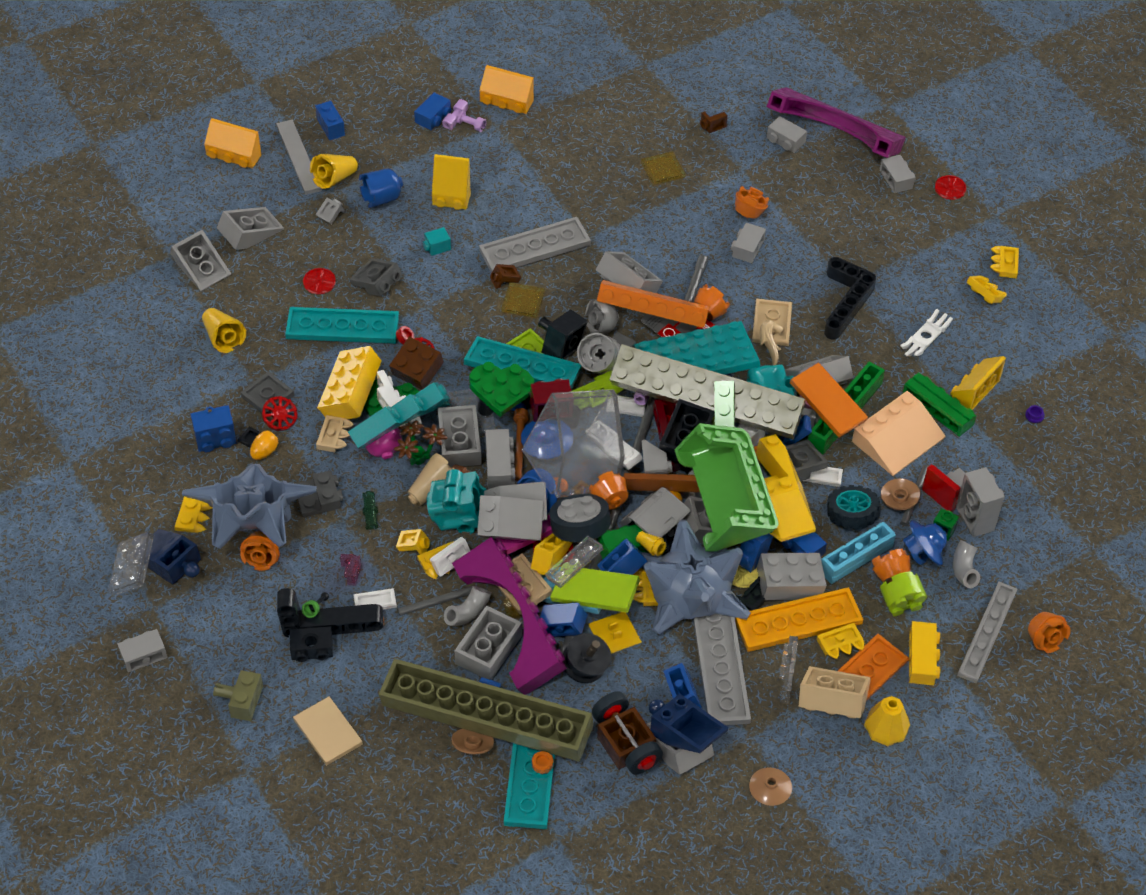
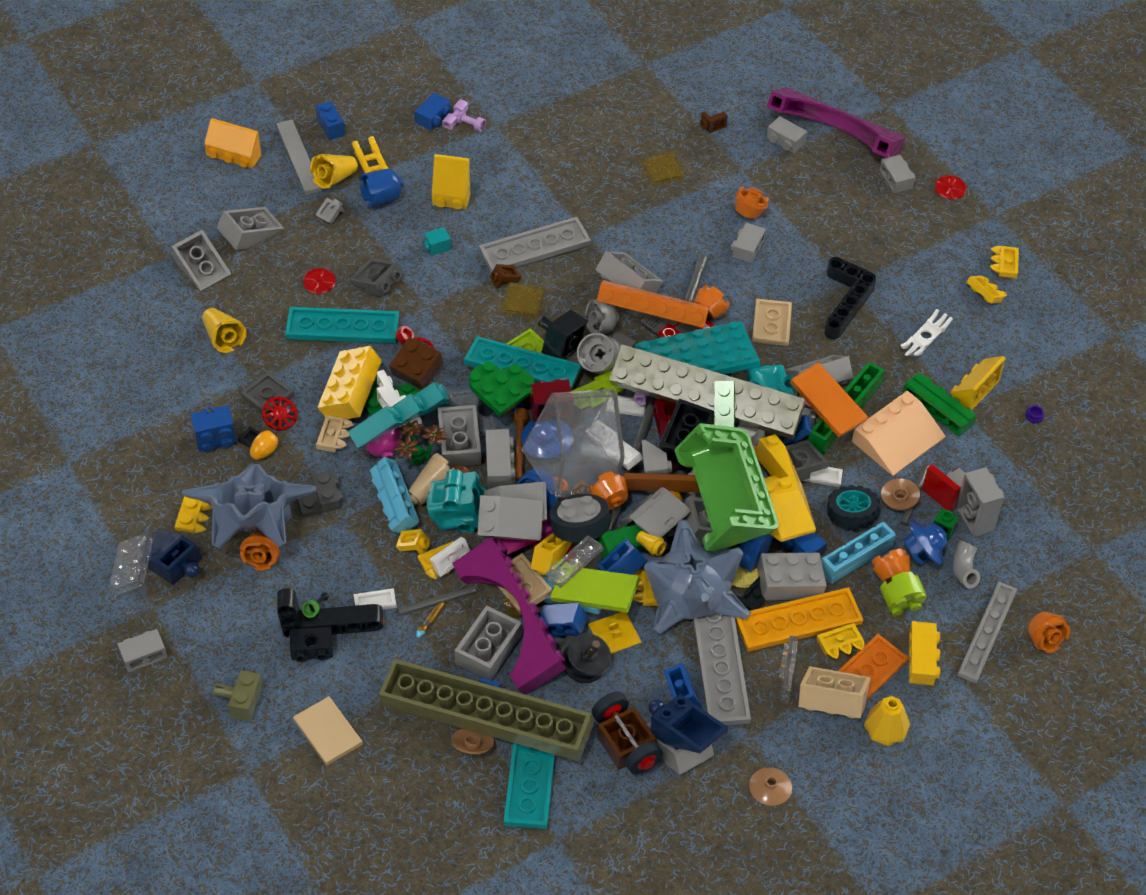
clear pink bracket [340,554,361,586] -> none
clear green pin [362,491,378,530] -> none
light grey cylinder [444,586,491,626] -> none
light orange slope [479,65,534,114] -> none
orange tile [532,751,553,774] -> none
tan piece [760,320,783,365] -> none
none -> yellow piece [352,136,389,173]
none -> medium azure brick [370,457,420,533]
none -> pearl gold piece [416,601,445,638]

